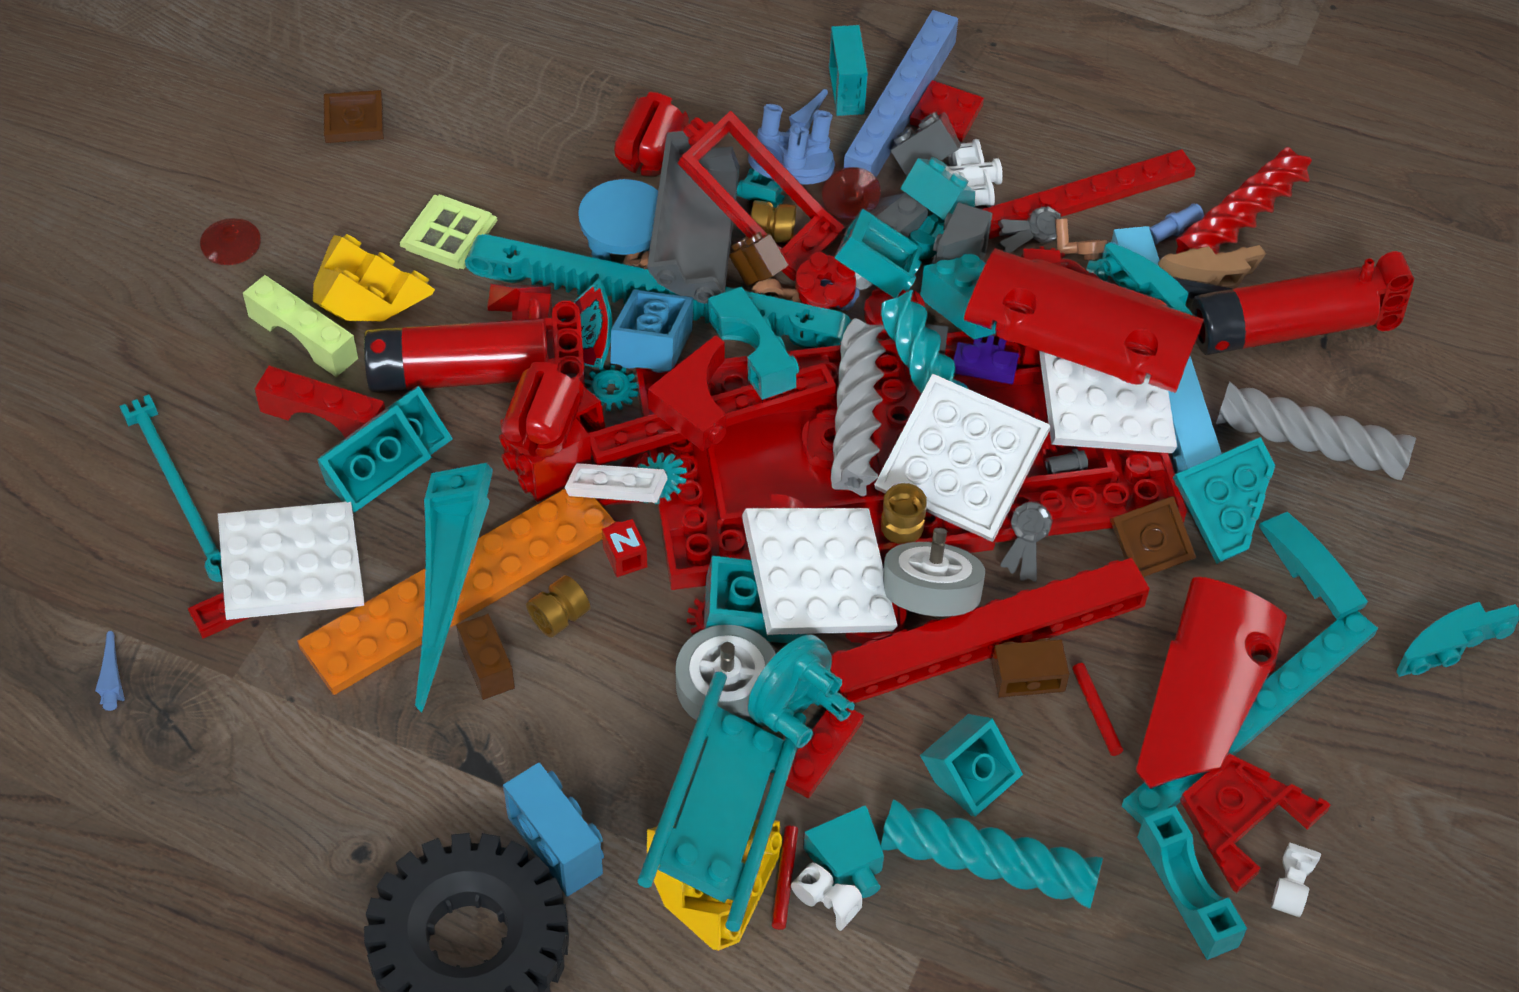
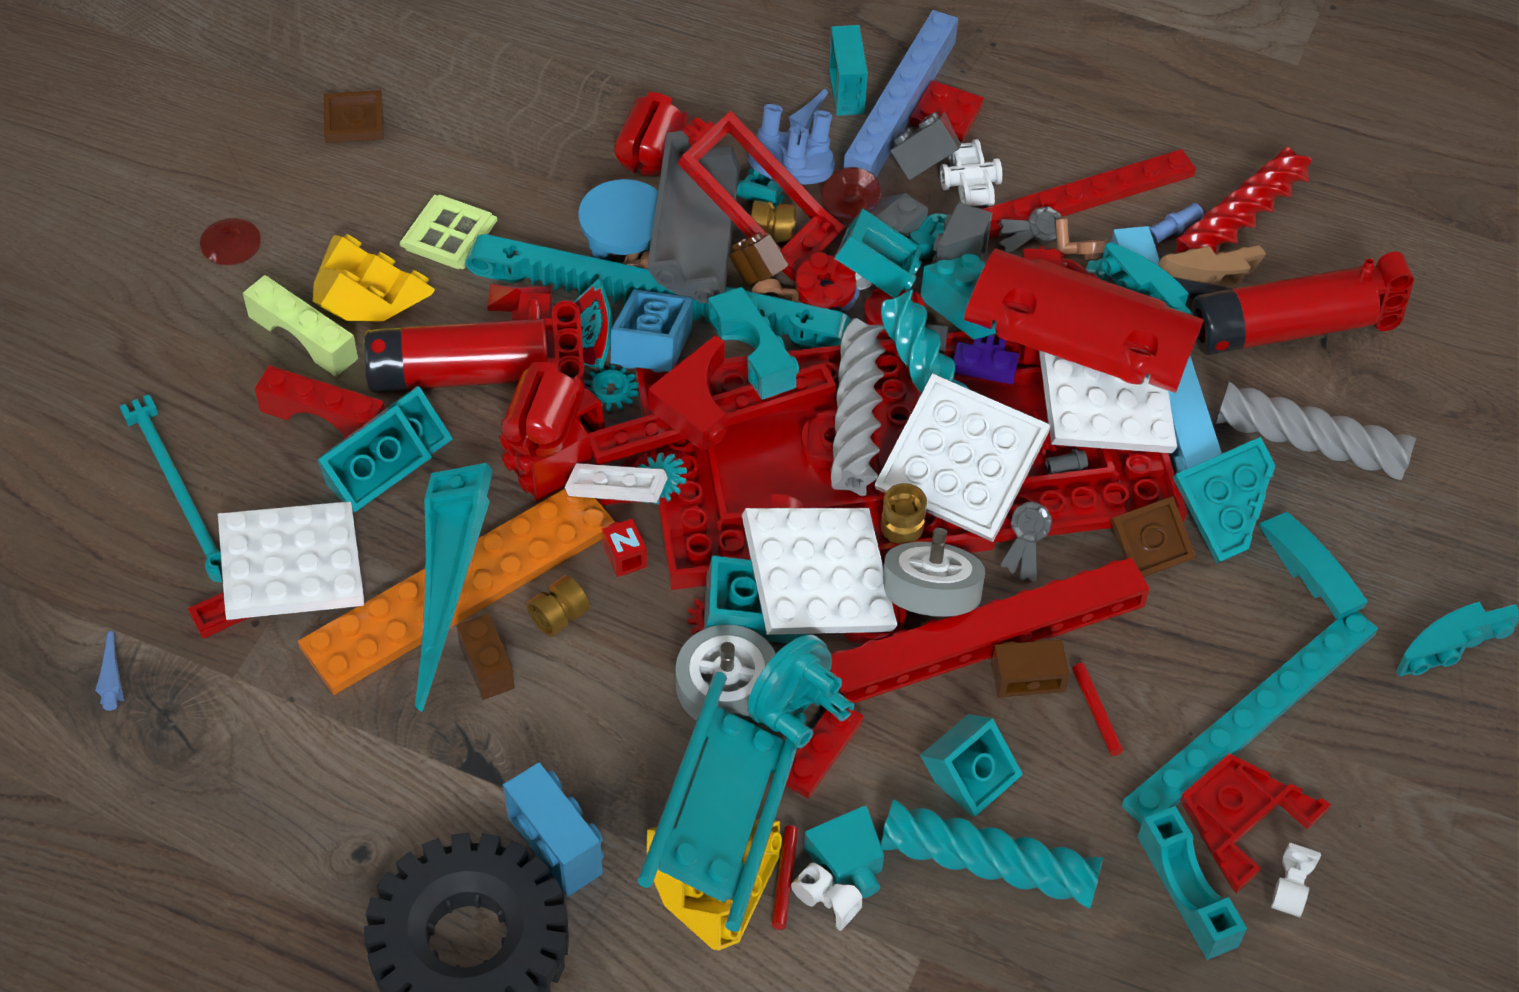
teal slope [900,157,976,221] -> none
red panel [1136,577,1287,789] -> none

